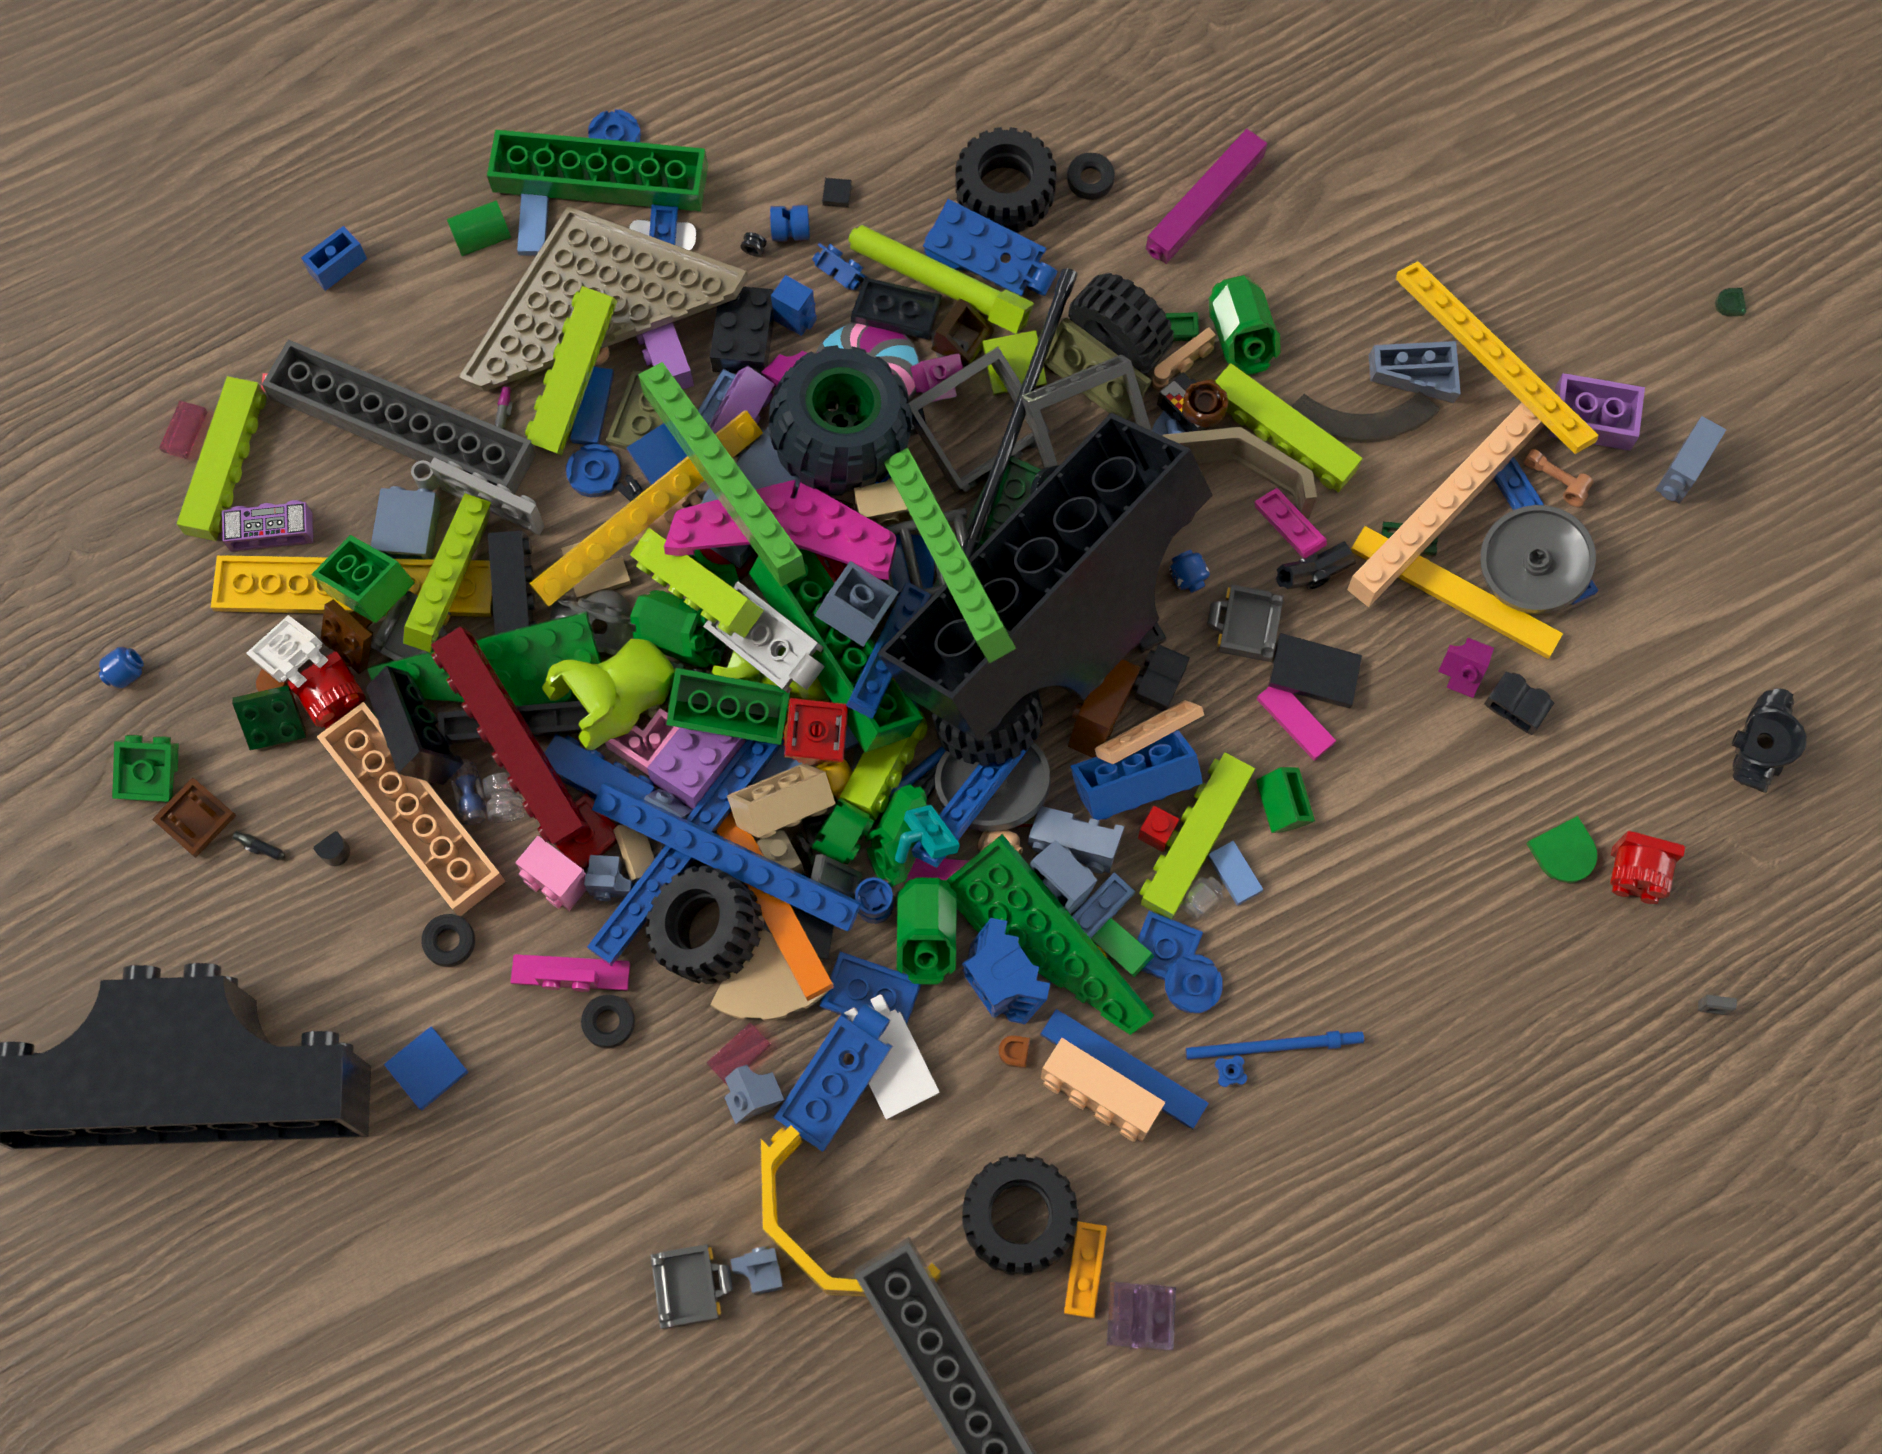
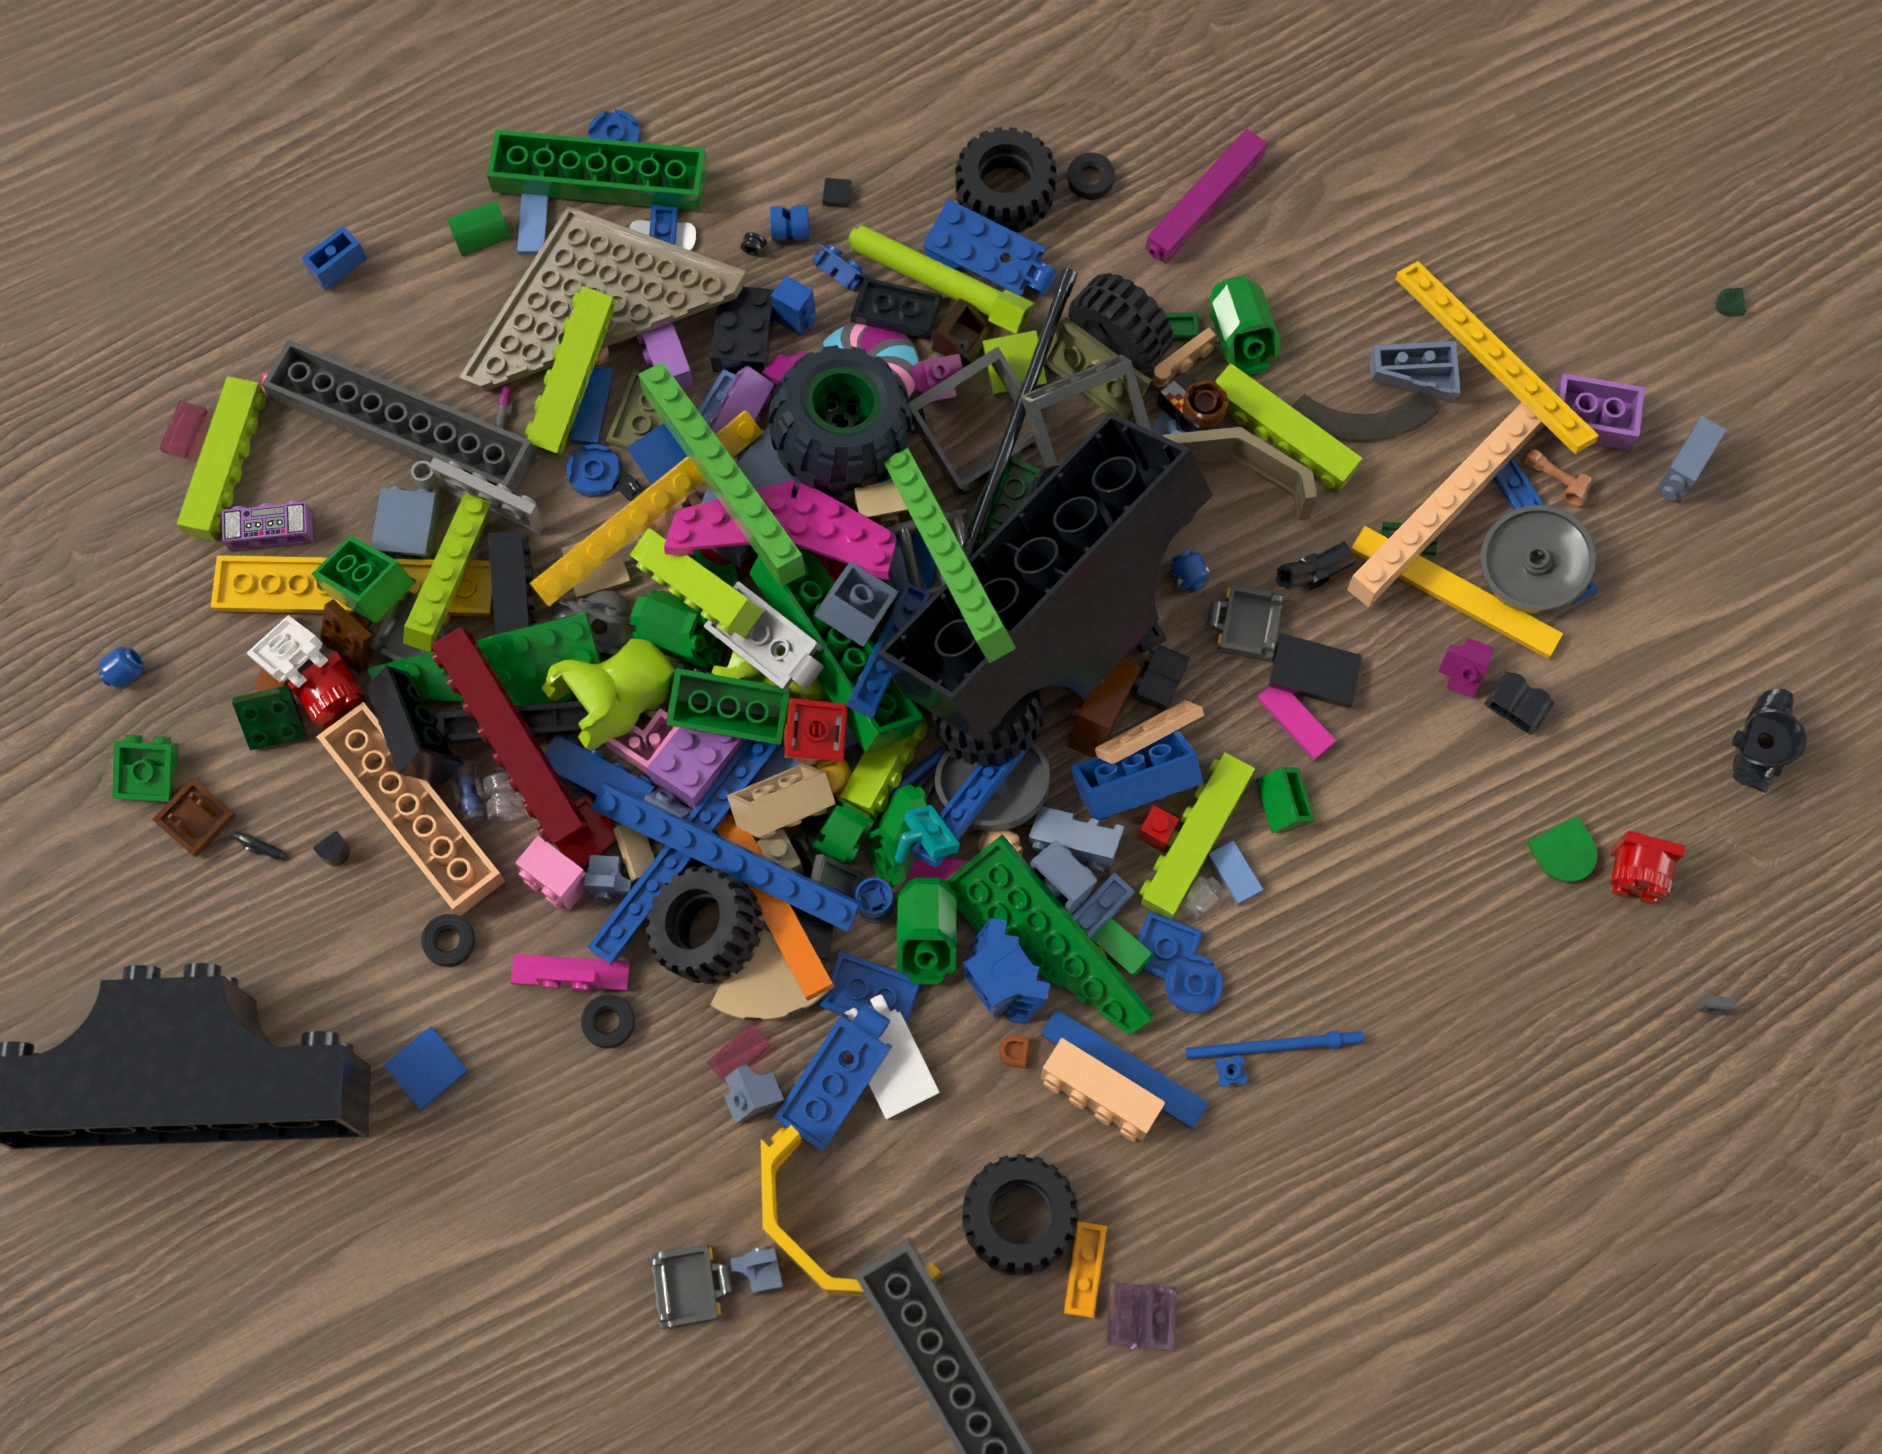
dark pink tile [1254,488,1327,559] -> none

